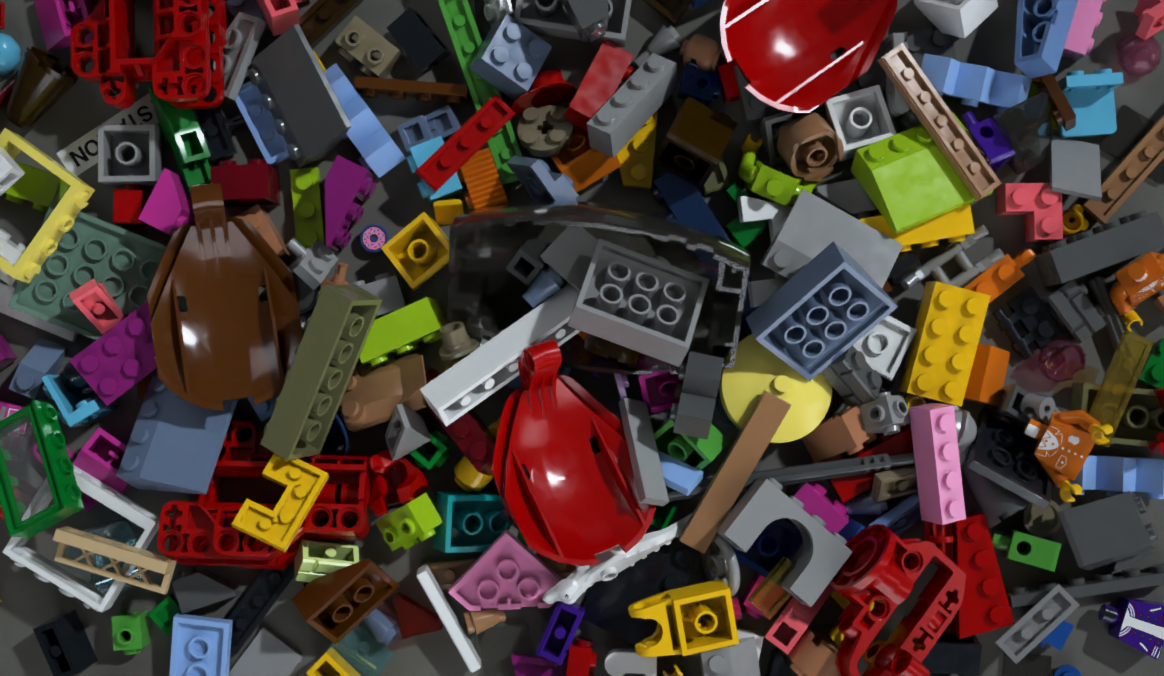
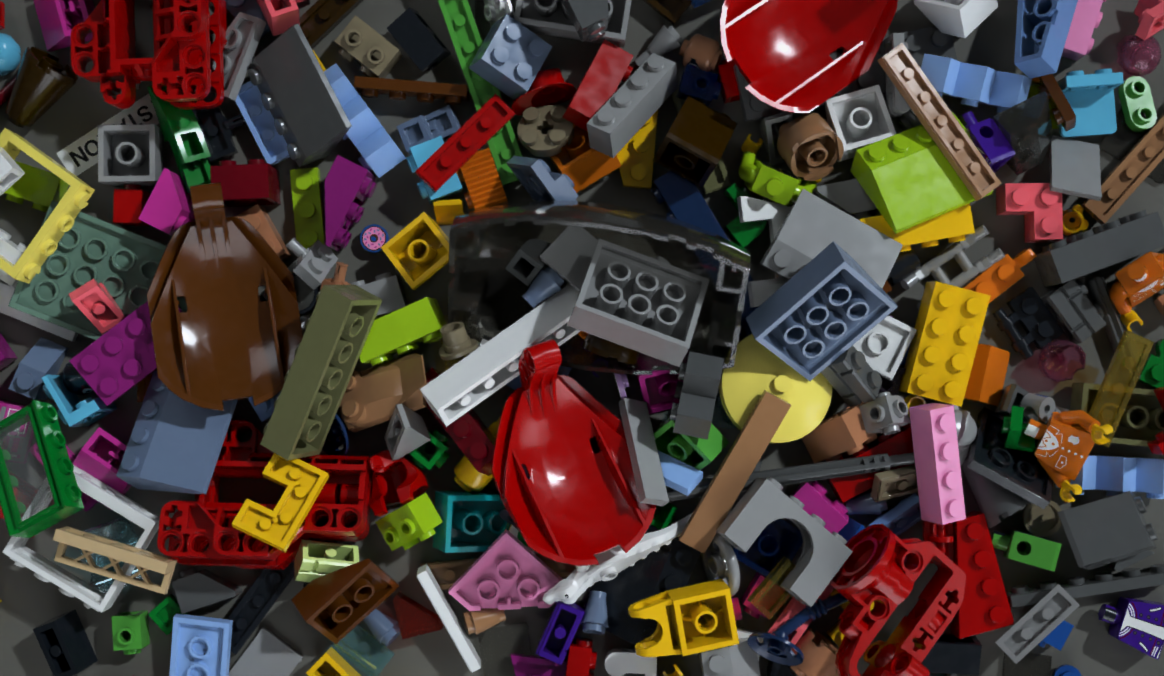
none -> sand blue cone [580,591,609,635]
none -> dark blue dish [747,593,849,666]
none -> green bracket [1001,406,1036,452]
none -> bright green plate [1118,76,1157,132]

